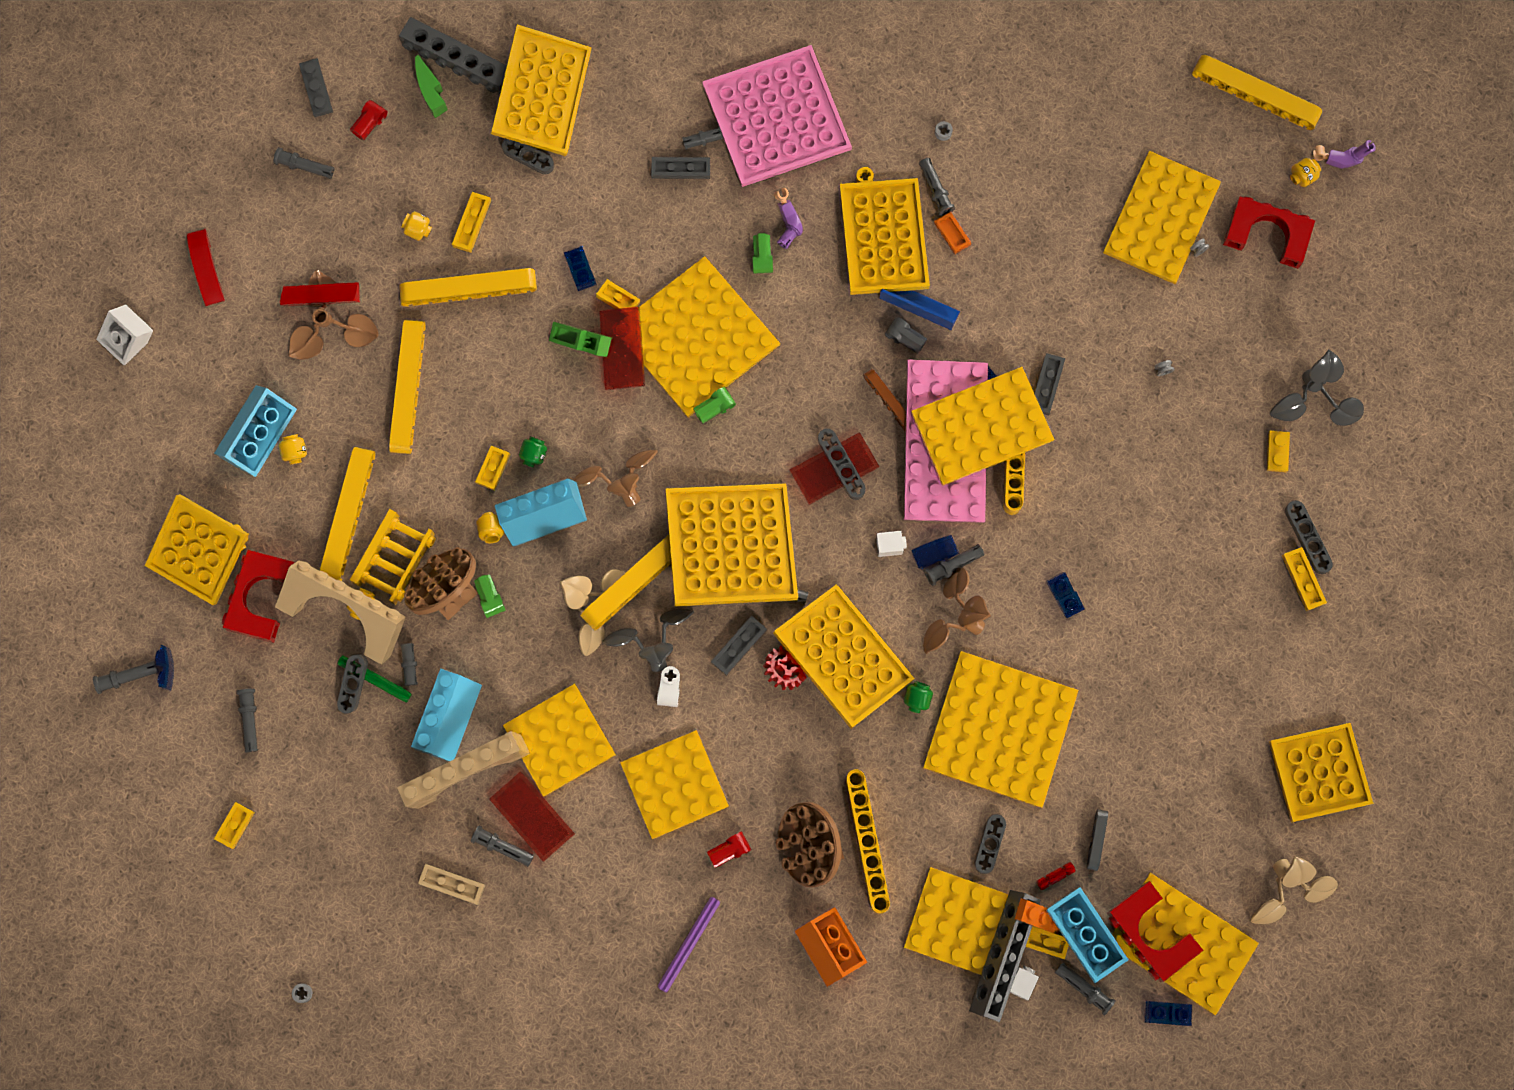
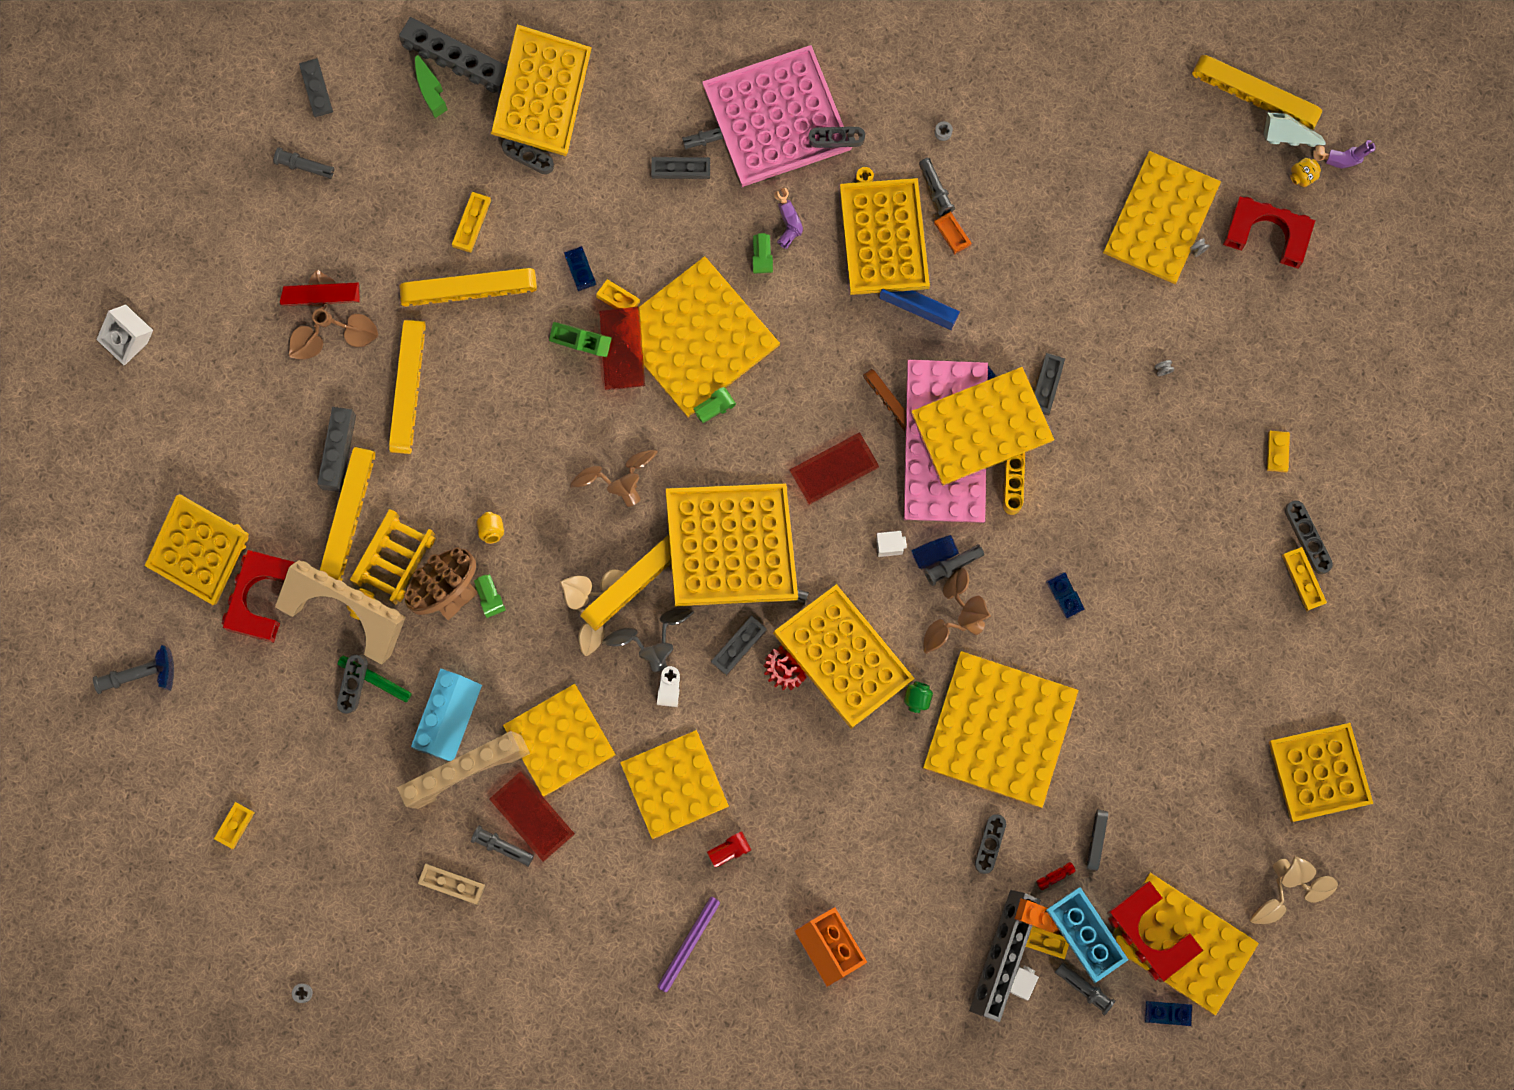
red slope [187,229,225,306] -> none
medium azure slope [214,385,297,477] -> none
dark grey pin [236,689,258,753] -> none
yellow head [278,434,307,465] -> none
red piece [350,100,388,140] -> none
dark grey pin [400,643,418,686] -> none
yellow head [401,211,432,241] -> none
yellow plate [475,446,510,491] -> none
medium azure slope [495,479,587,546] -> none
green head [518,436,547,468] -> none
medium nougat bracket [776,802,845,888] -> none
dark grey beam [818,428,866,500] -> none
yellow beam [846,769,890,914] -> none
dark grey piece [885,317,927,354] -> none
yellow plate [903,867,1009,975] -> none
dark grey plant [1269,350,1364,426] -> none
none -> dark grey brick [317,407,356,492]
none -> dark grey beam [808,127,865,148]
none -> light aqua slope [1264,112,1326,147]

